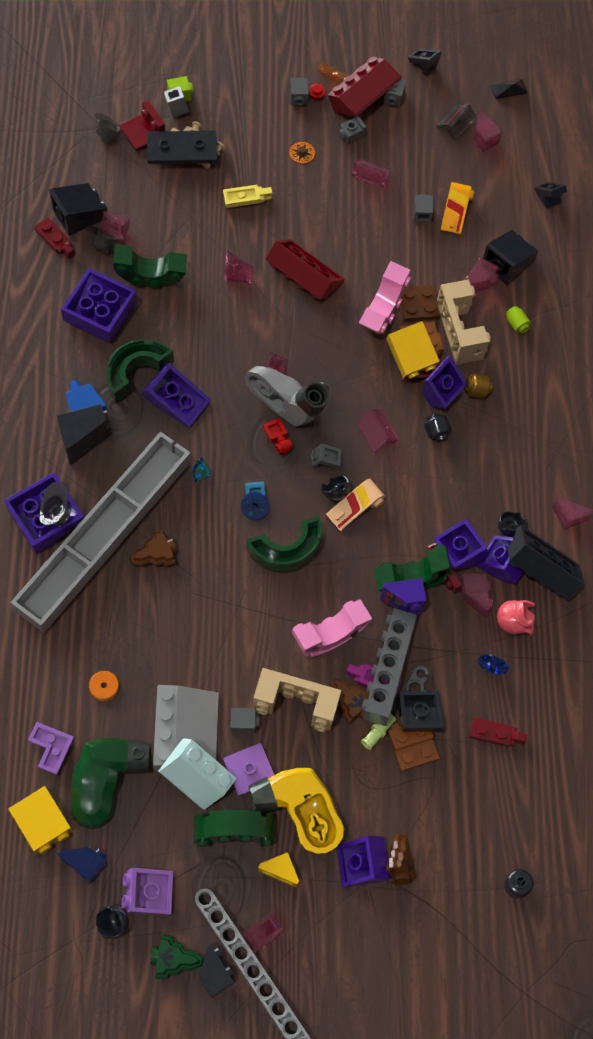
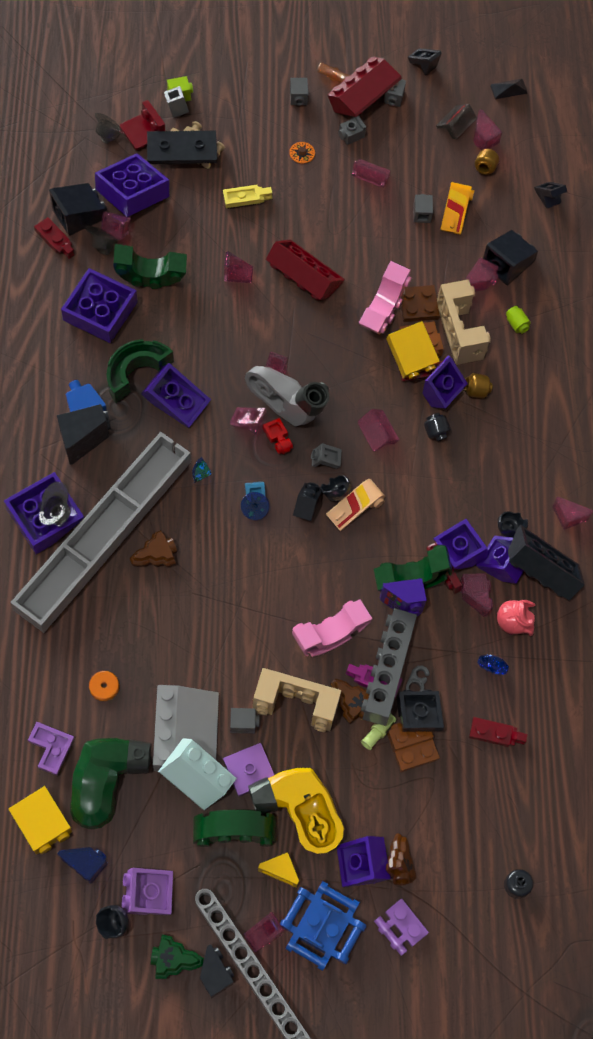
dark green brick [246,516,322,572] -> none
red plate [309,84,326,100] -> none
none -> dark purple slope [95,153,169,217]
none -> clear pink slope [230,407,267,435]
none -> blue brick [279,881,367,971]
none -> black slope [293,482,322,521]
none -> medium lavender plate [374,899,429,956]
none -> pearl gold head [475,149,499,175]

